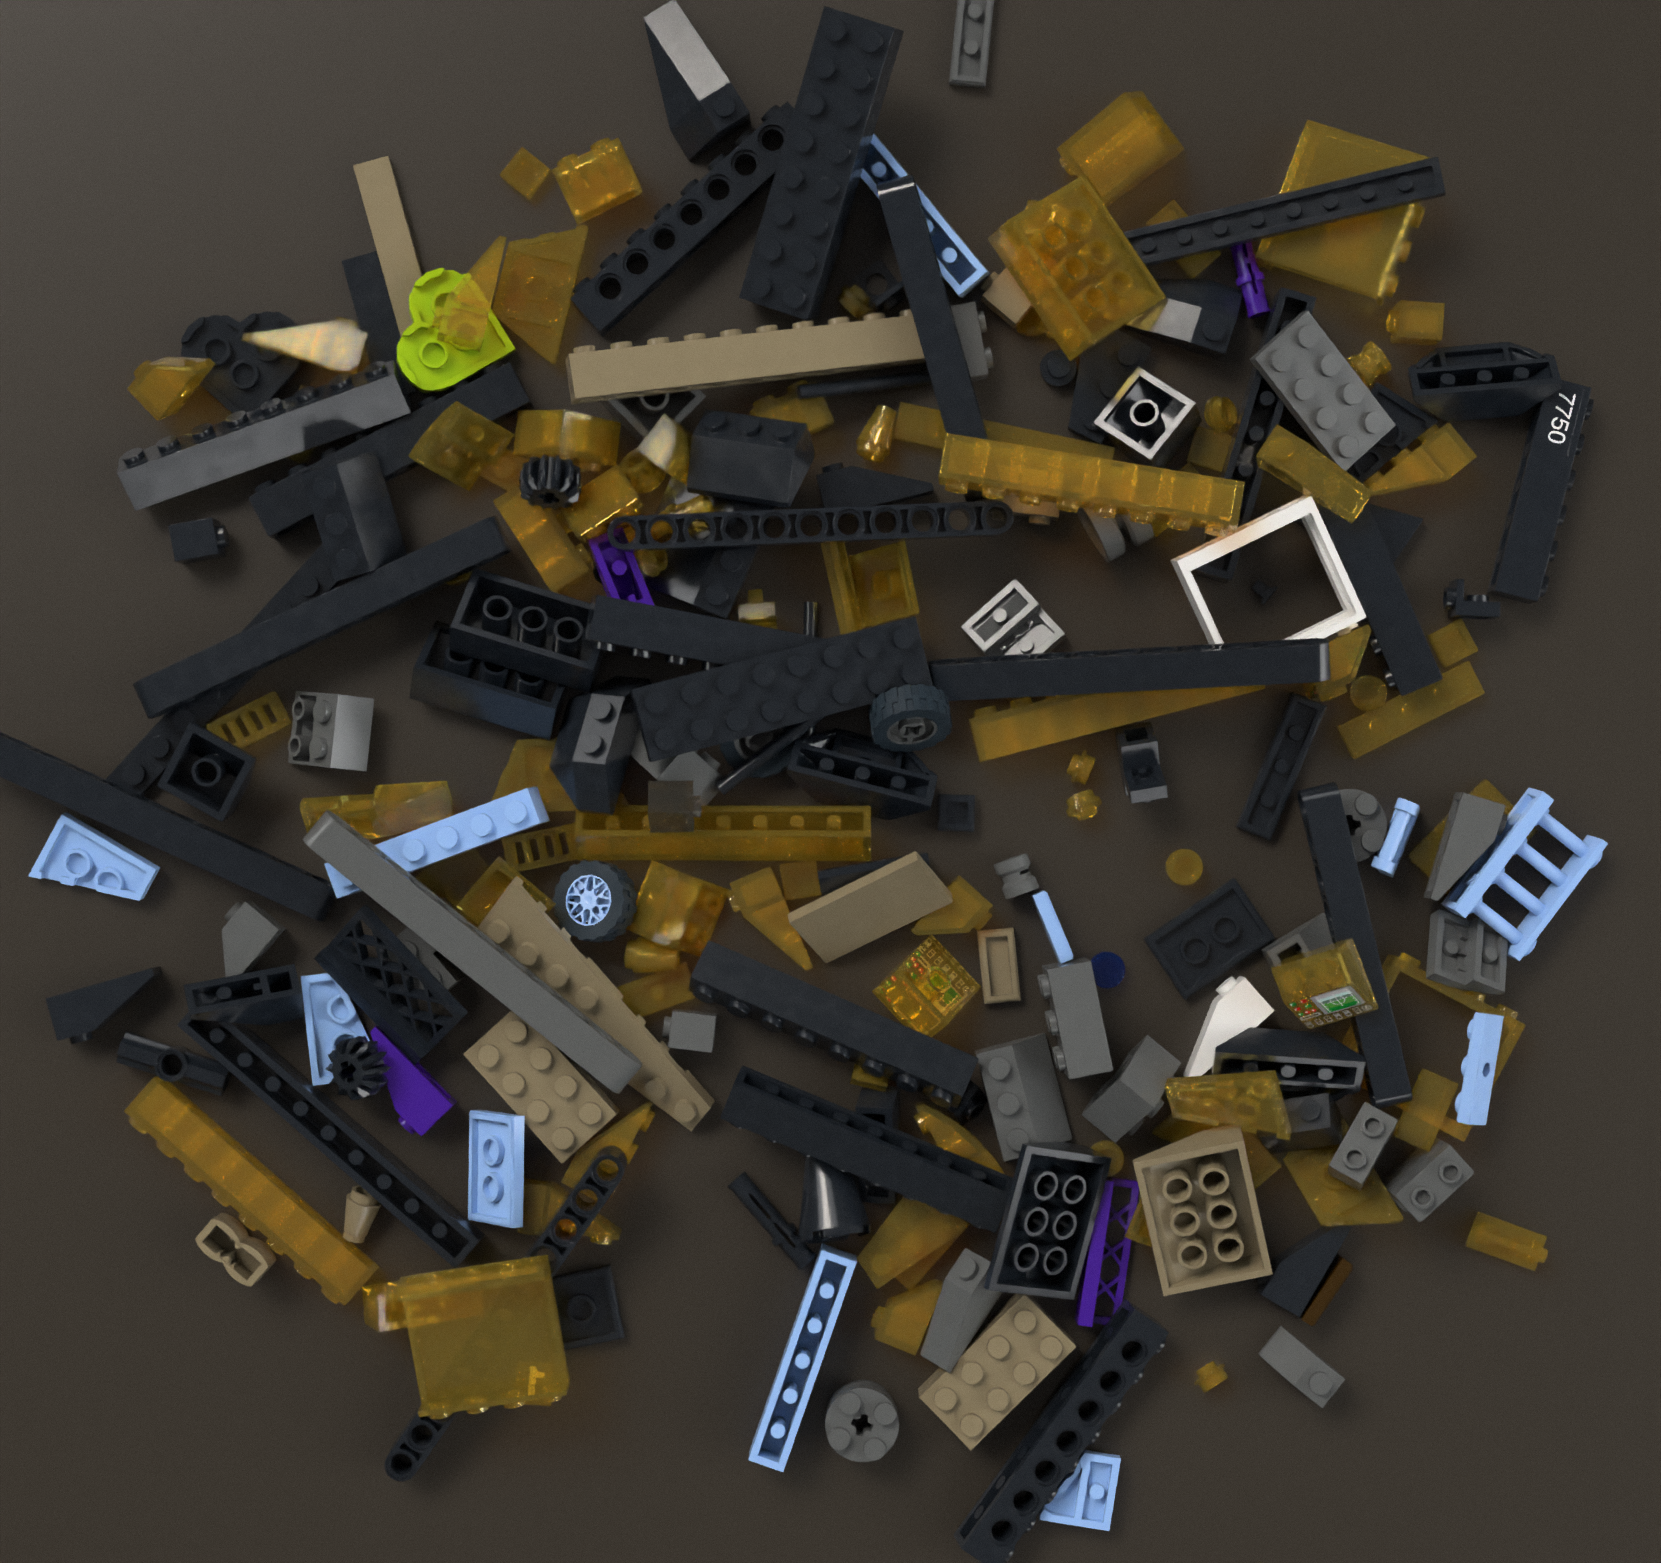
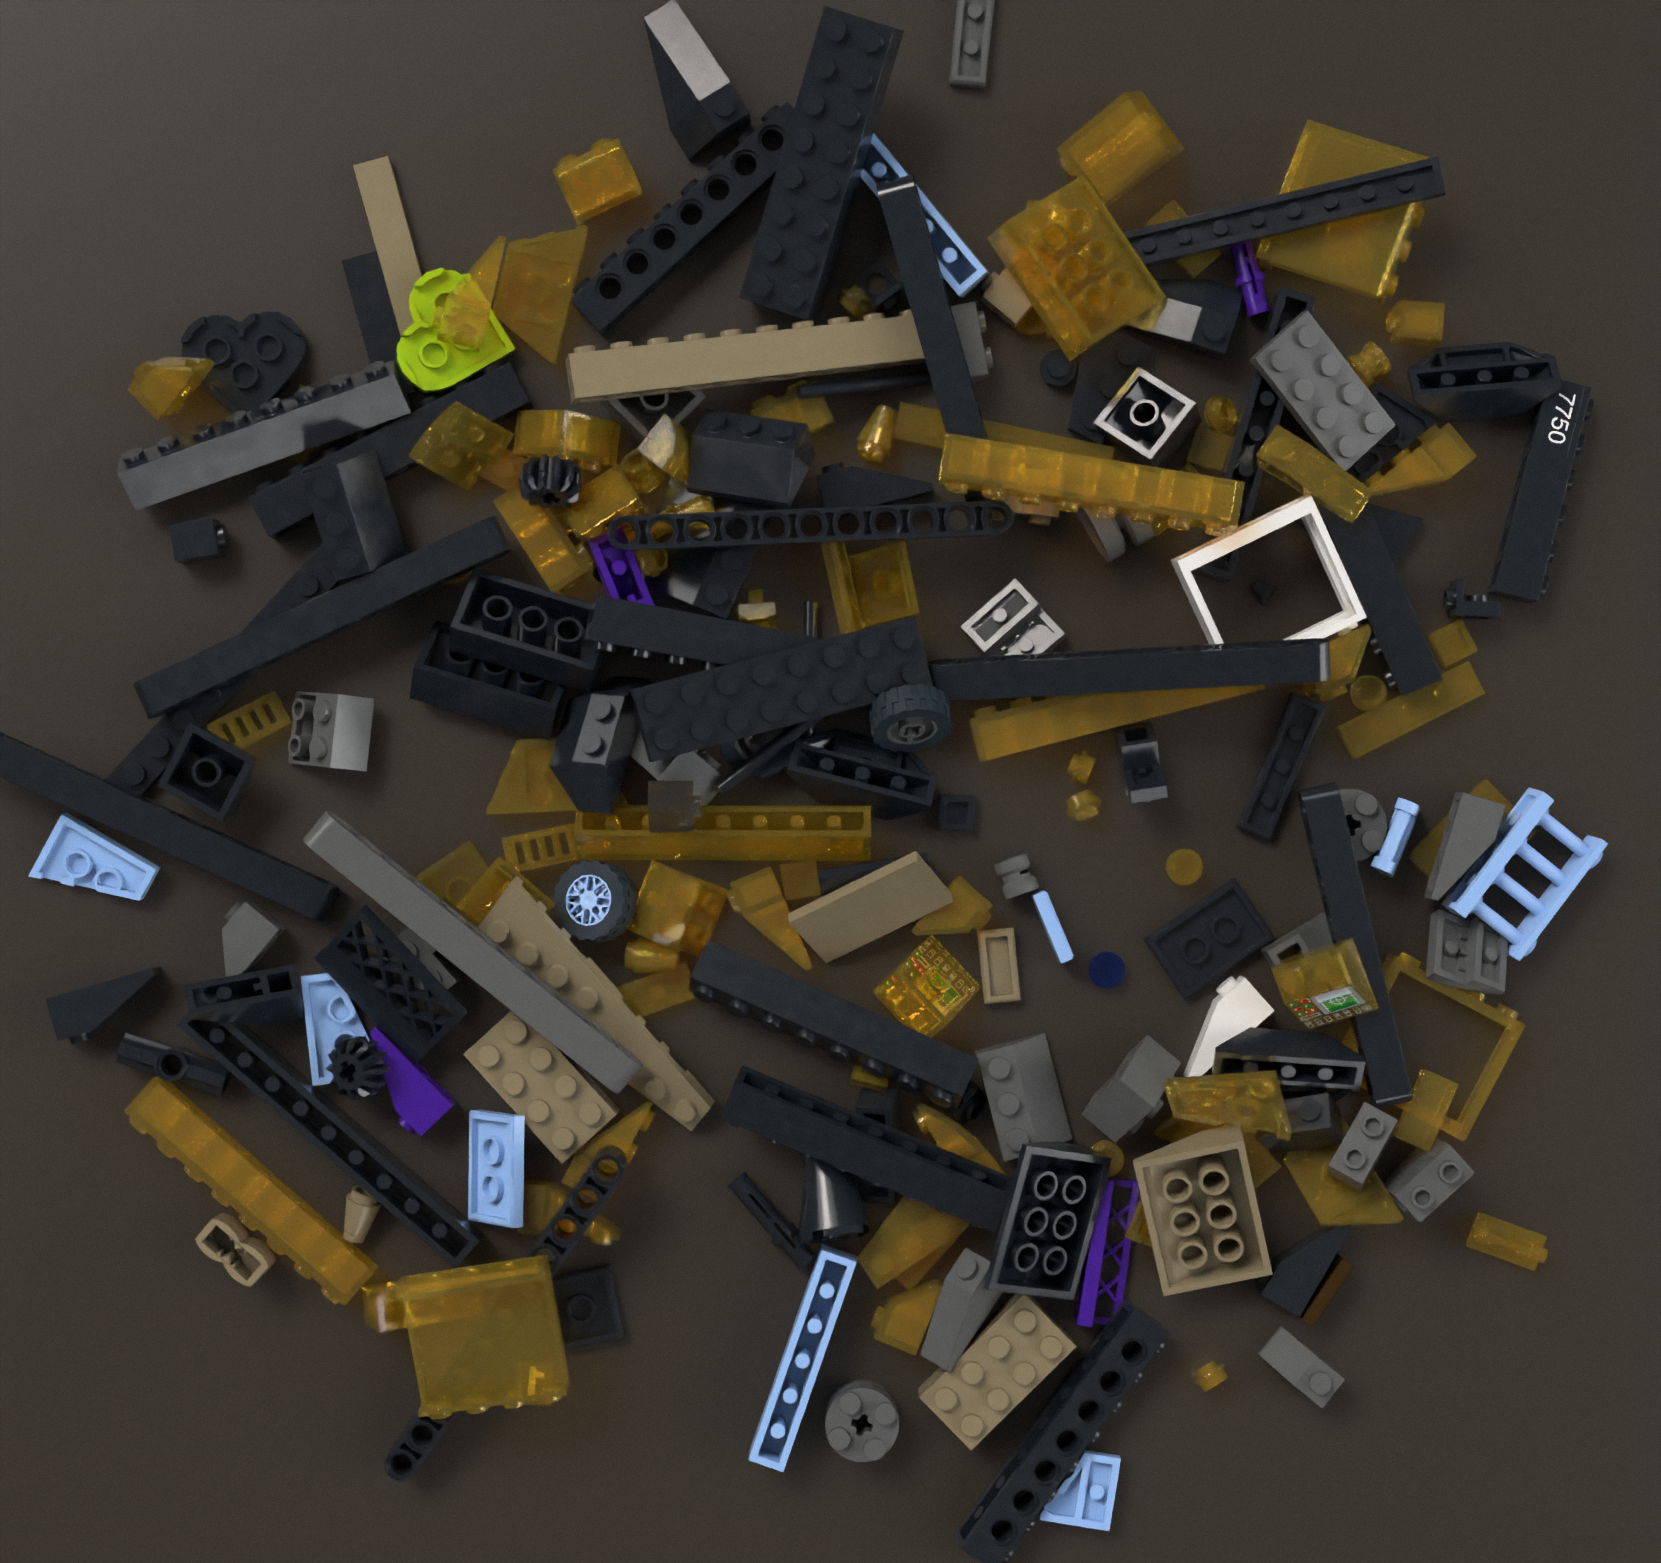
clear yellow slope [242,317,368,375] -> none
clear yellow slope [299,781,455,840] -> none
light blue brick [324,786,550,898] -> none
clear yellow tile [500,147,551,200] -> none
dark grey brick [662,1008,717,1053] -> none
dark grey brick [1037,957,1113,1080] -> none
light blue tile [1455,1012,1504,1125] -> none

